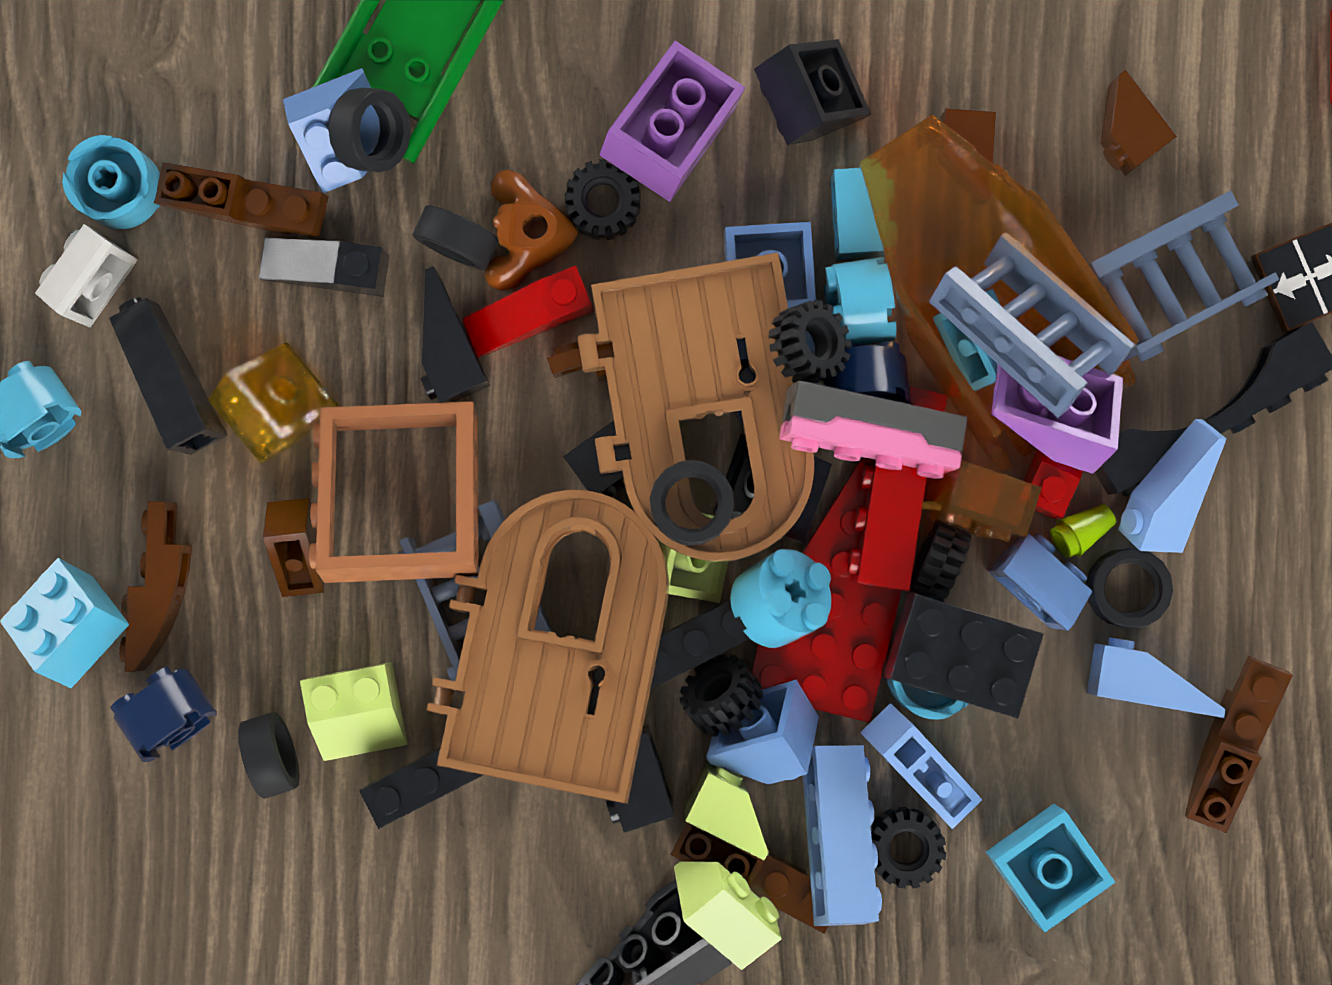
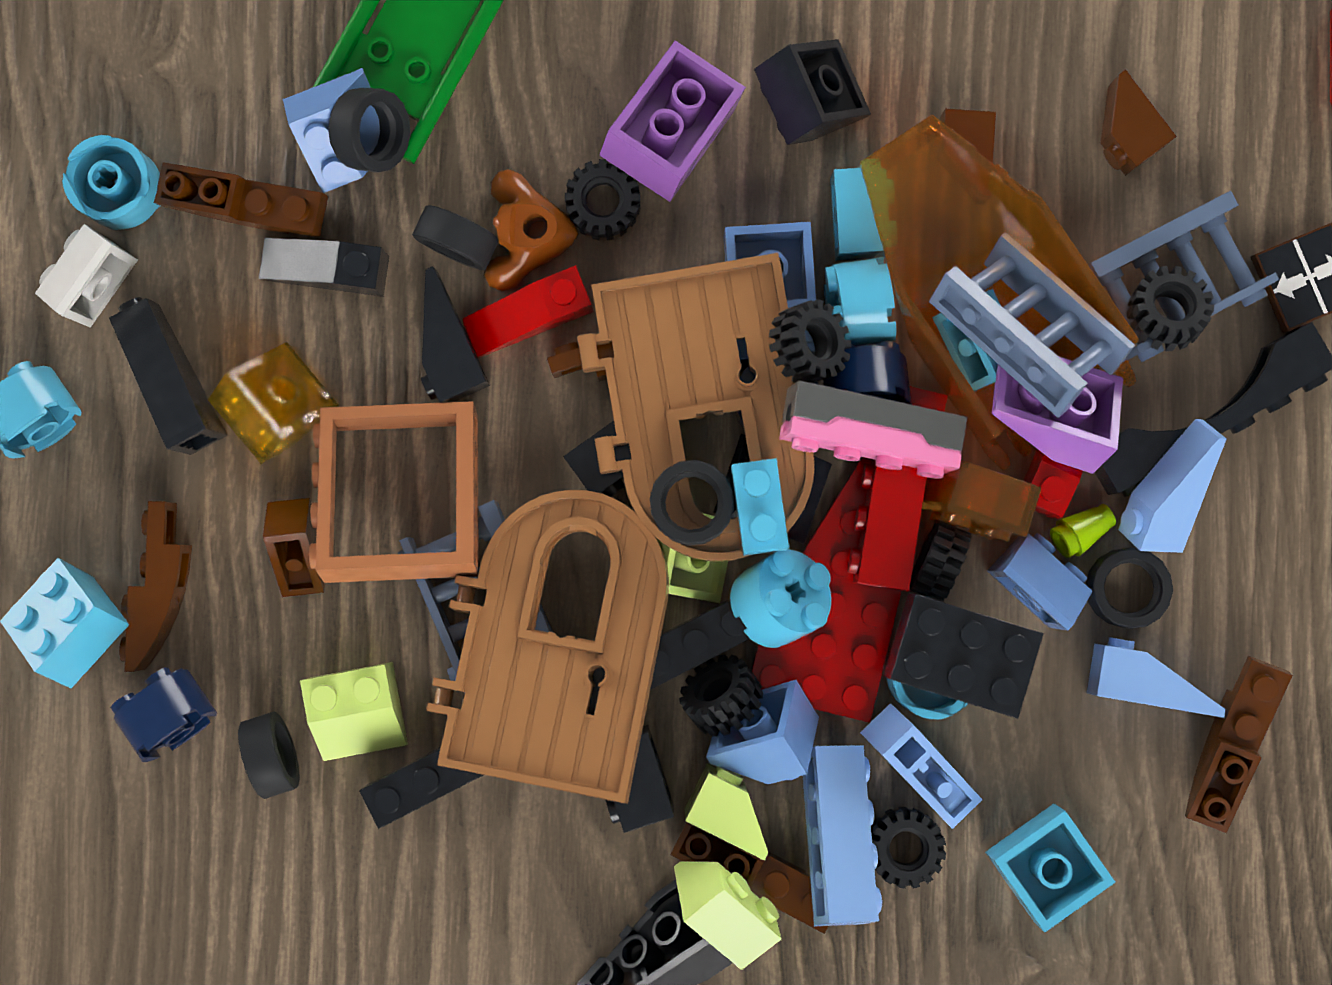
none -> medium azure brick [731,458,789,556]
none -> black tyre [1126,266,1214,351]

